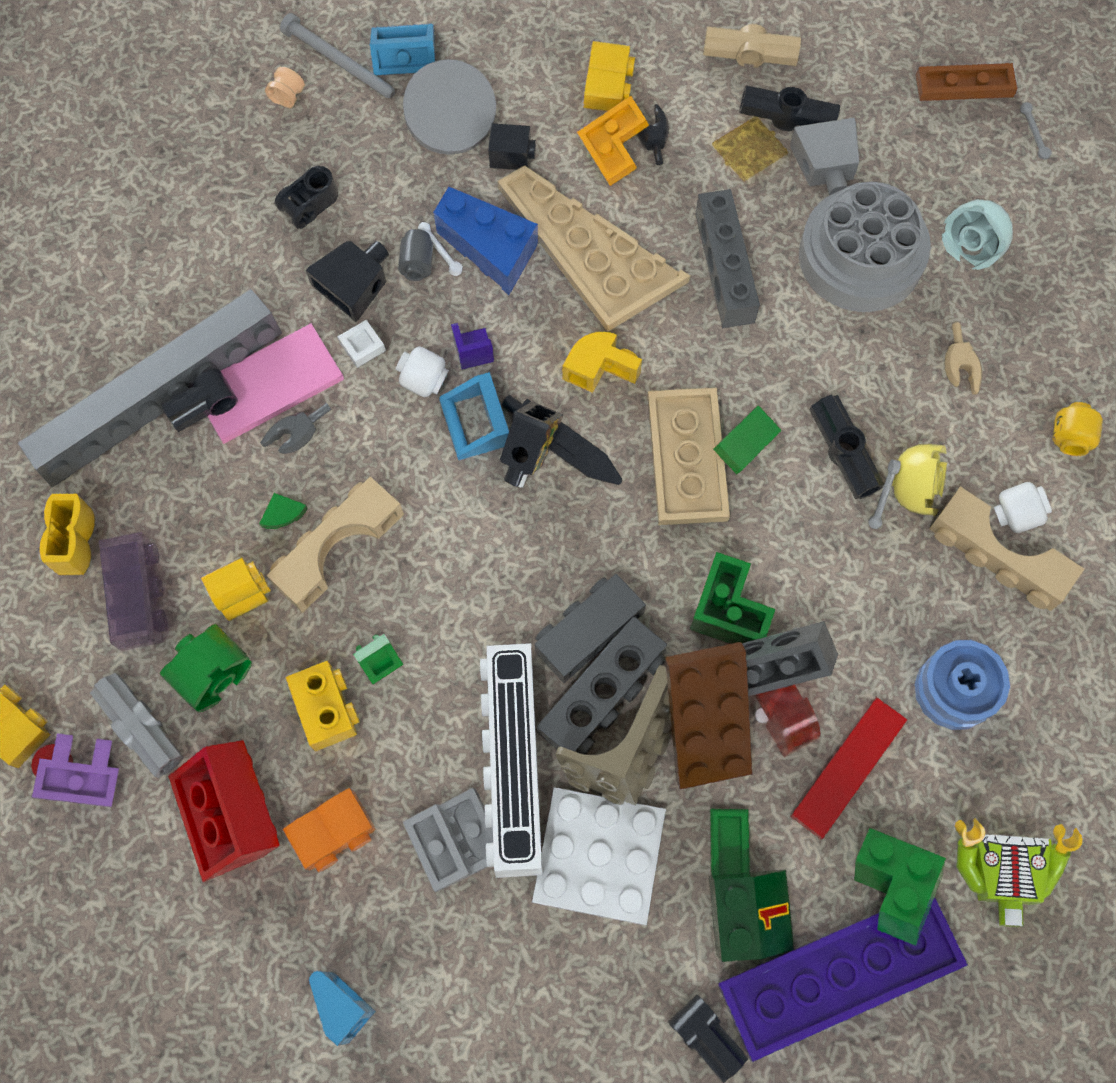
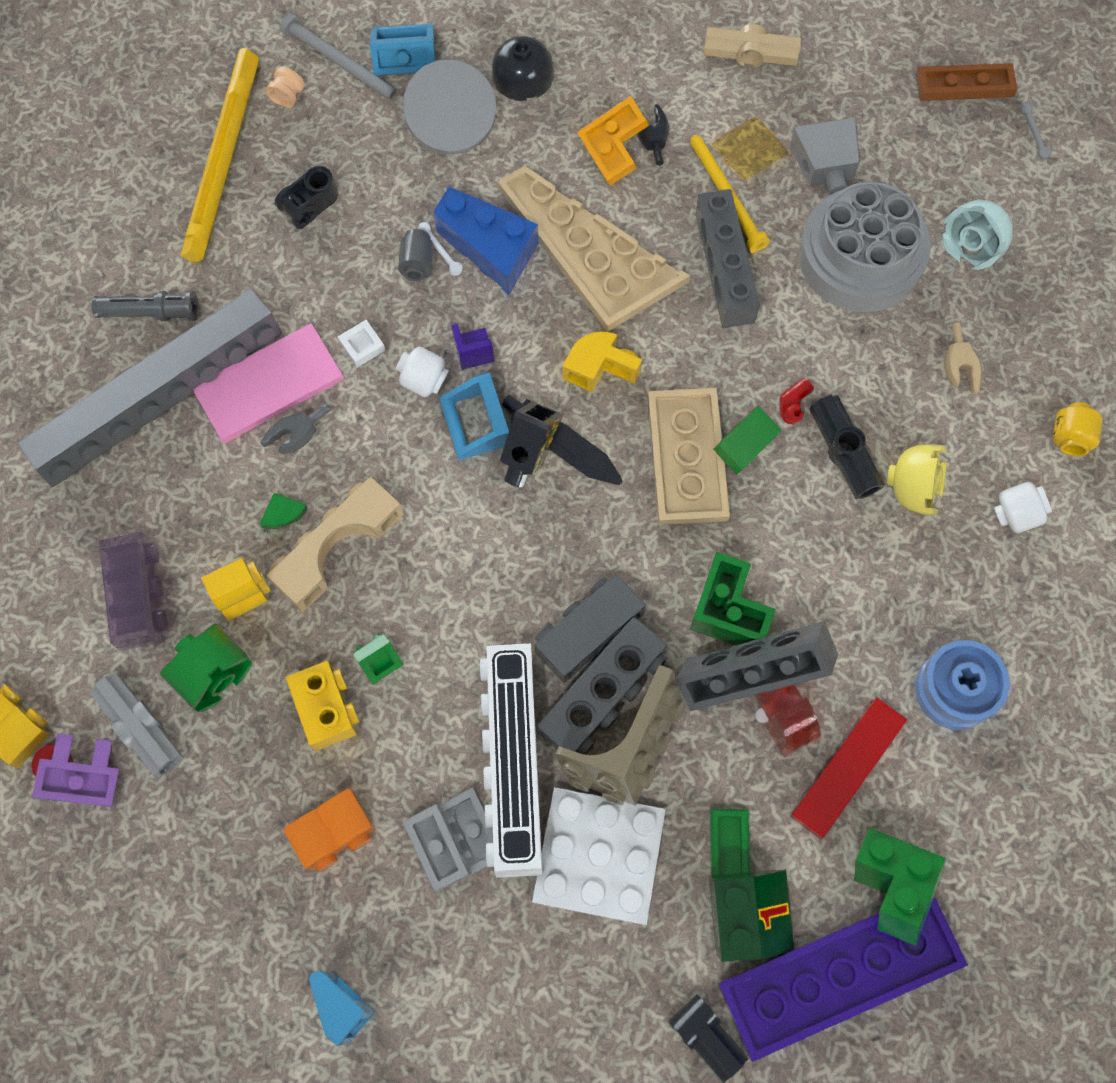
yellow brick [39,494,95,575] -> none
black piece [161,369,238,432] -> none
red slope [168,740,280,882] -> none
black torso [306,241,389,322] -> none
black brick [488,123,536,170] -> none
yellow brick [583,41,635,111] -> none
reddish brown plate [665,642,752,790] -> none
black piece [739,85,840,131] -> none
light grey hinge [868,459,901,529] -> none
tan arch [929,486,1084,611] -> none
torso [955,818,1083,927] -> none
none -> dark grey pin [91,291,198,321]
none -> yellow piece [180,48,260,263]
none -> black cylinder [492,36,554,101]
none -> yellow bar [690,135,770,253]
none -> red arm [779,377,814,424]

